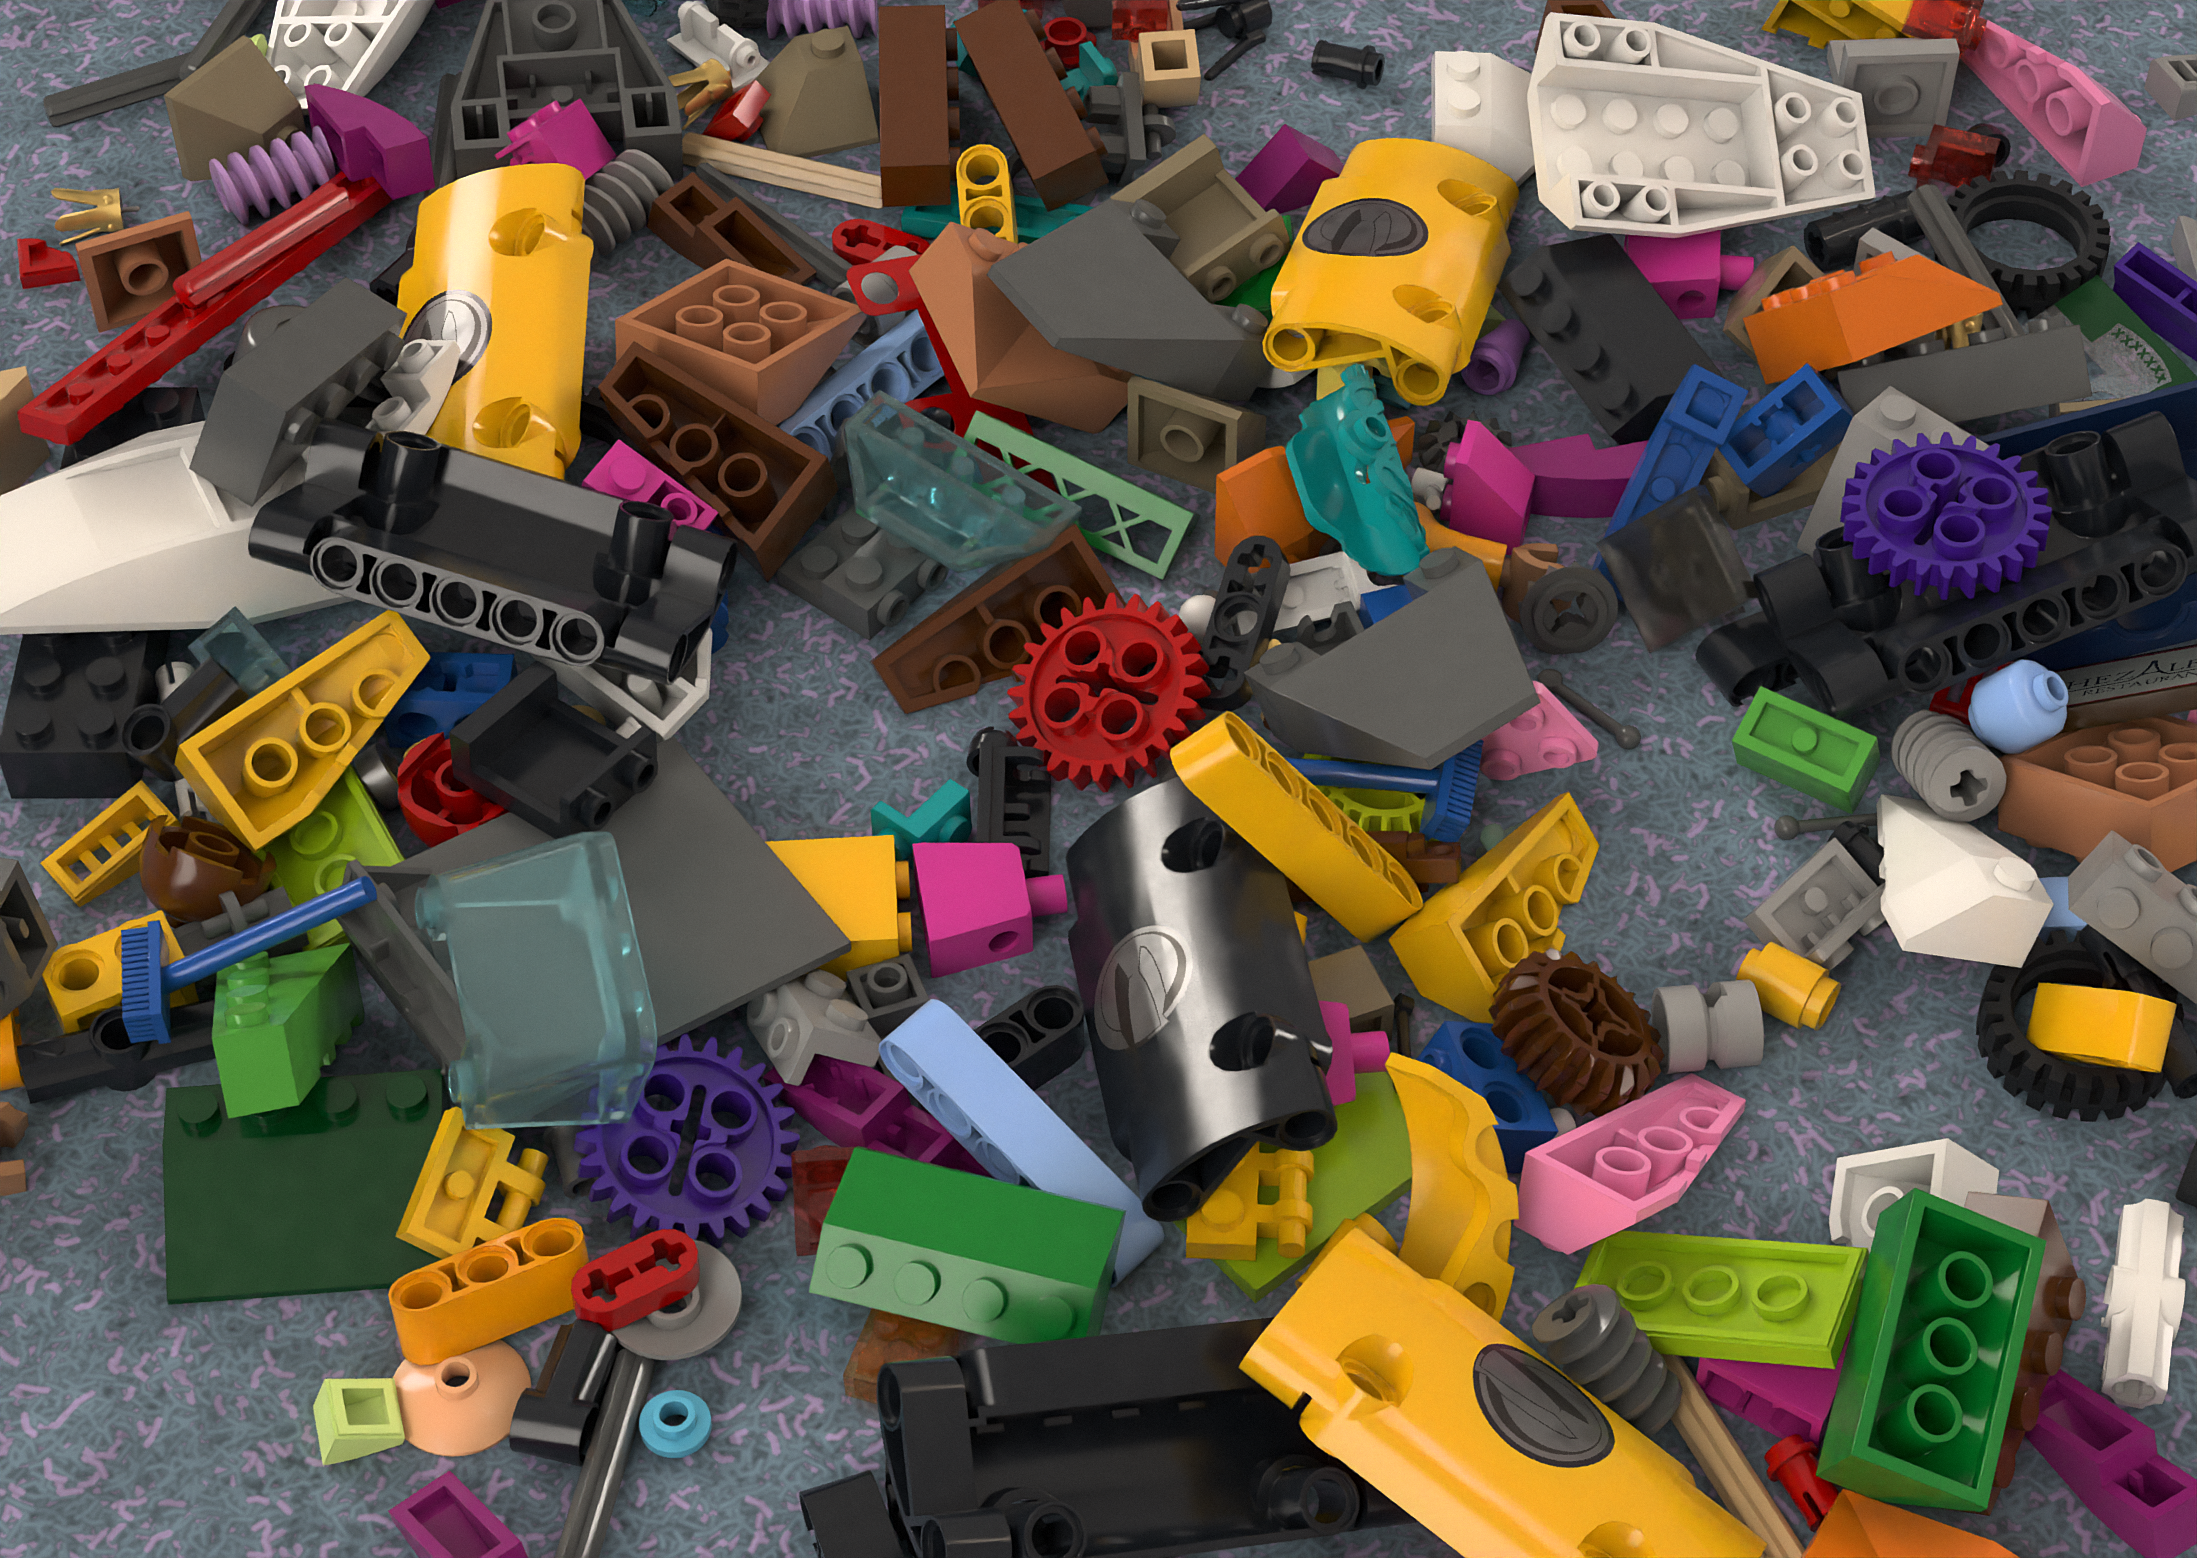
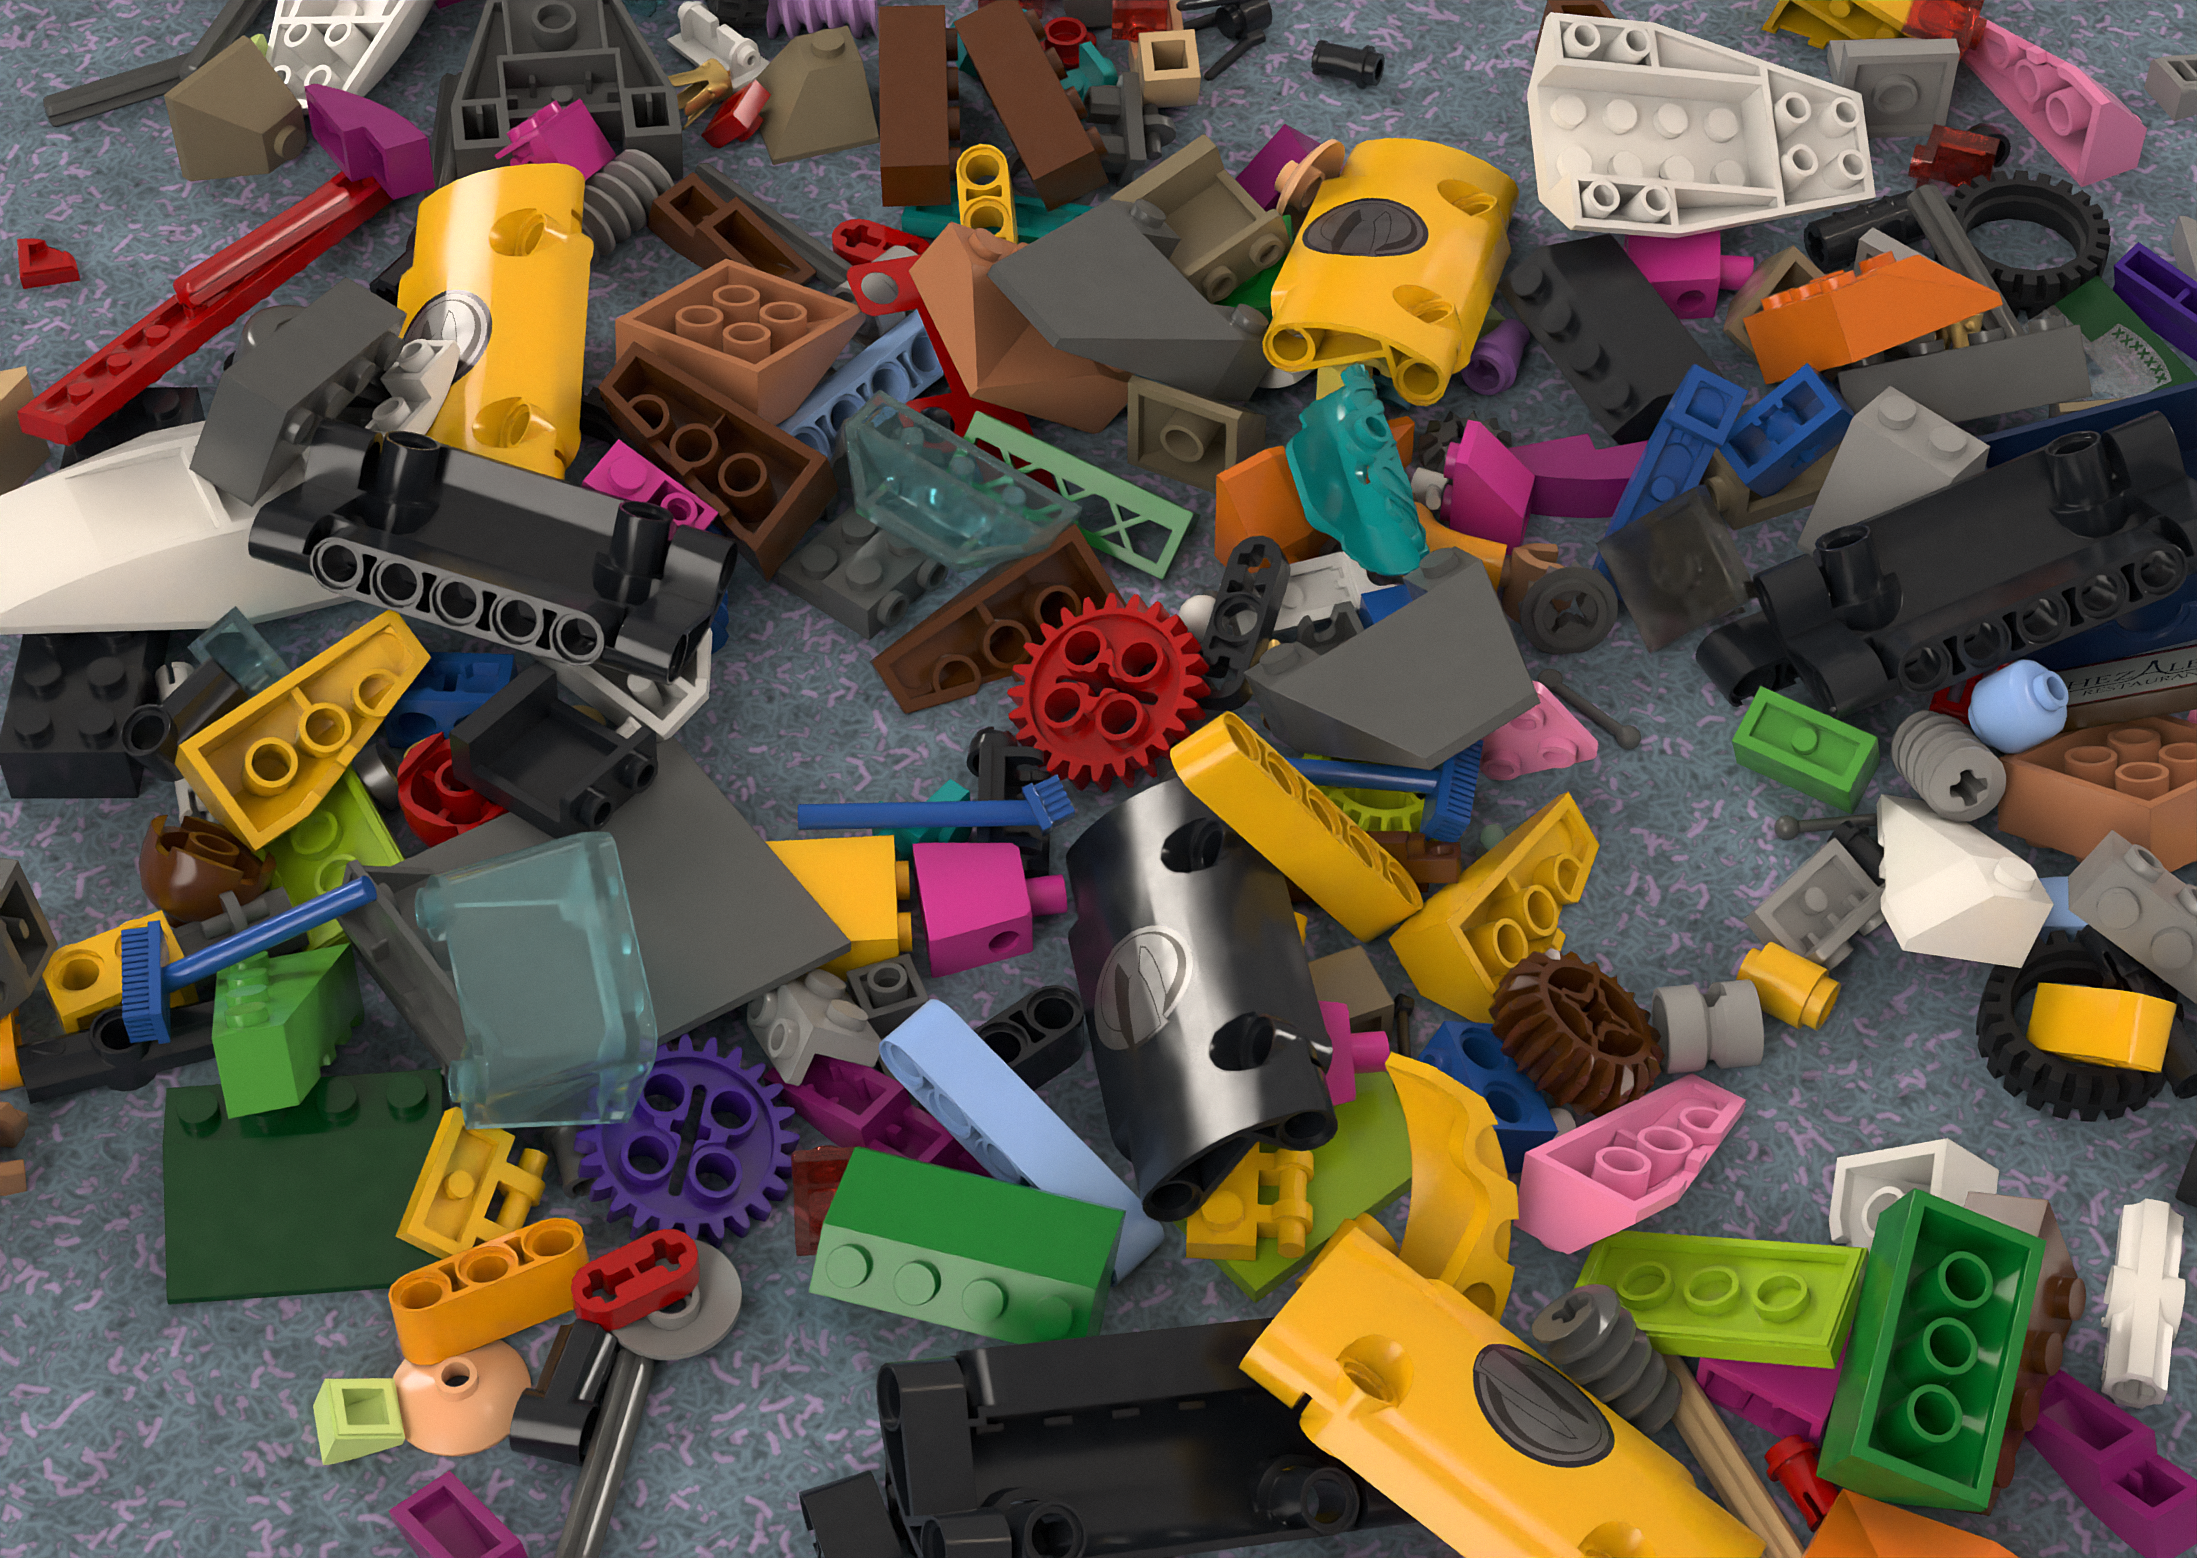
yellow slope [40,780,181,908] -> none
pearl gold piece [51,188,140,246] -> none
nougat slope [75,211,202,333] -> none
lavender piece [209,125,336,225] -> none
medium azure plate [639,1390,712,1458] -> none
tan axle [682,132,884,210] -> none
clear orange piece [843,1308,959,1404] -> none
white wedge [1431,51,1535,187] -> none
dark purple gear [1840,432,2052,600] -> none
none -> blue piece [798,775,1075,837]
none -> light nougat dish [1274,139,1345,235]

